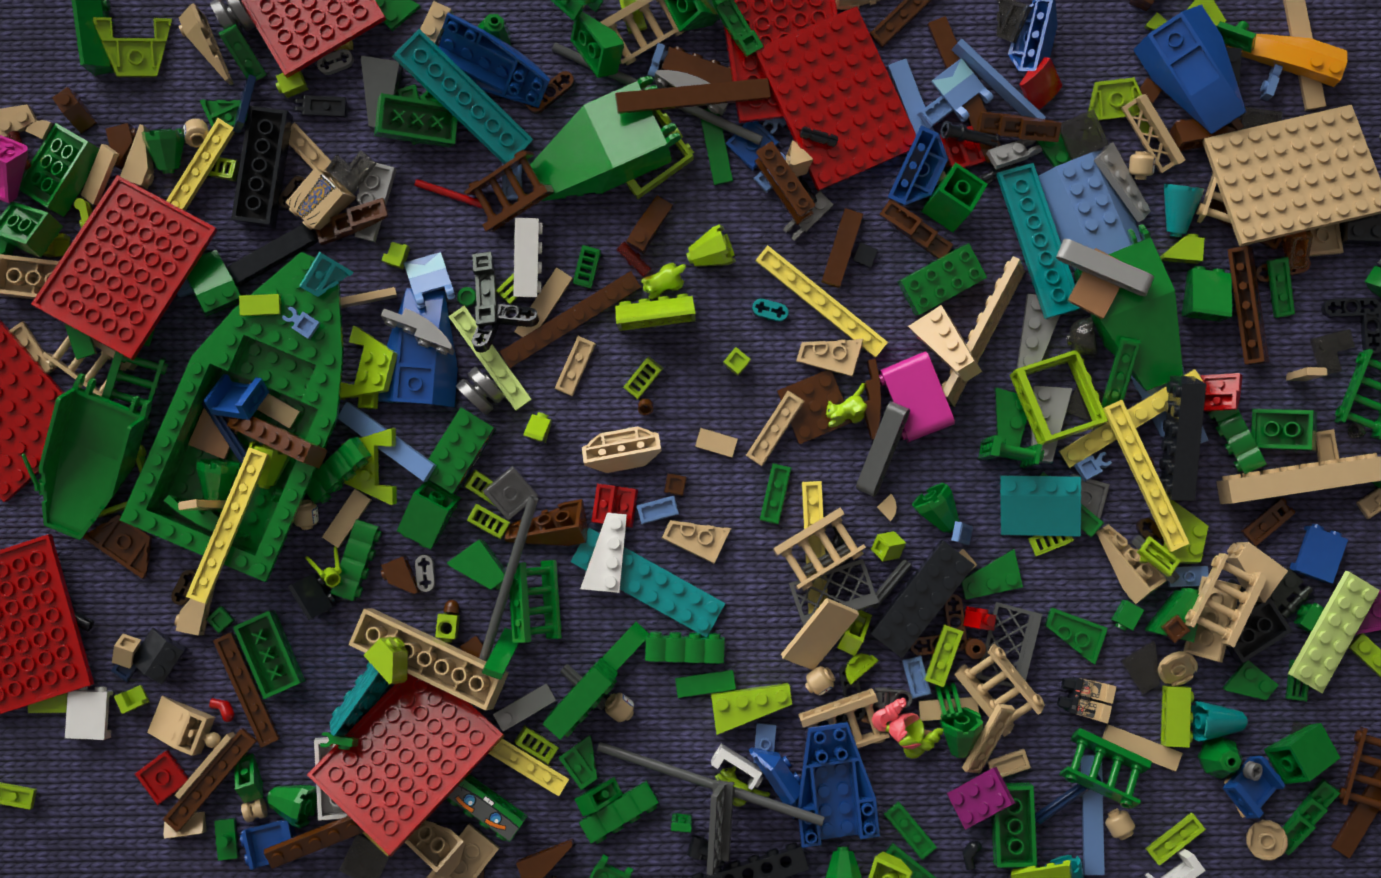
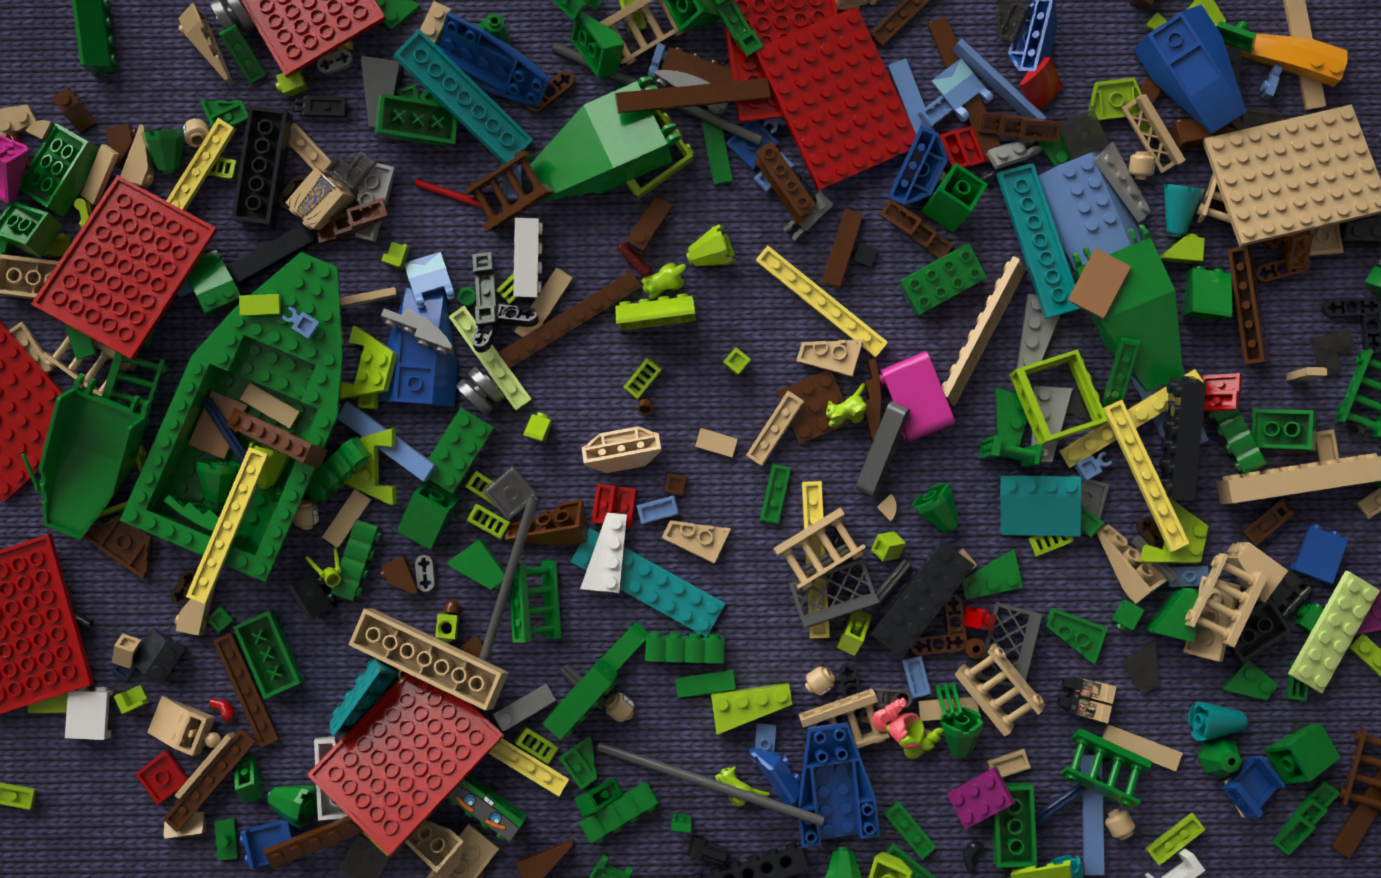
lime wing [93,17,172,77] -> none
tan tile [178,499,226,511] -> none
blue panel [204,374,269,420] -> none
dark blue tile [233,74,256,133] -> none
tan wheel [241,798,268,823] -> none
teal wing [299,252,353,297] -> none
green plate [320,732,359,750] -> none
lime slope [364,637,408,684] -> none
green tile [482,628,520,680] -> none
tan tile [555,336,596,397] -> none
green slope [573,245,602,289] -> none
dark grey fence [707,780,734,875] -> none
white panel [711,743,763,790] -> none
teal beam [752,299,788,322] -> none
tan tile [781,598,859,670] -> none
tan slope [786,141,813,177] -> none
black axle [800,126,838,147] -> none
lime tile [845,653,879,685] -> none
tan wedge [908,305,982,382] -> none
lime plate [924,624,963,687] -> none
black pin [941,121,999,147] -> none
medium blue plate [951,521,973,545] -> none
tan tile [962,704,1016,773] -> none
light grey beam [1056,239,1154,296] -> none
clear smoke cylinder [1066,317,1098,356] -> none
lime tile [1137,536,1181,577] -> none
tan tile [1158,651,1198,686] -> none
reddish brown tile [1161,615,1190,643] -> none
lime brick [1161,685,1194,748] -> none
light grey bush [1243,761,1263,781] -> none
tan tile [1246,820,1288,861] -> none
green tile [1267,257,1295,318] -> none

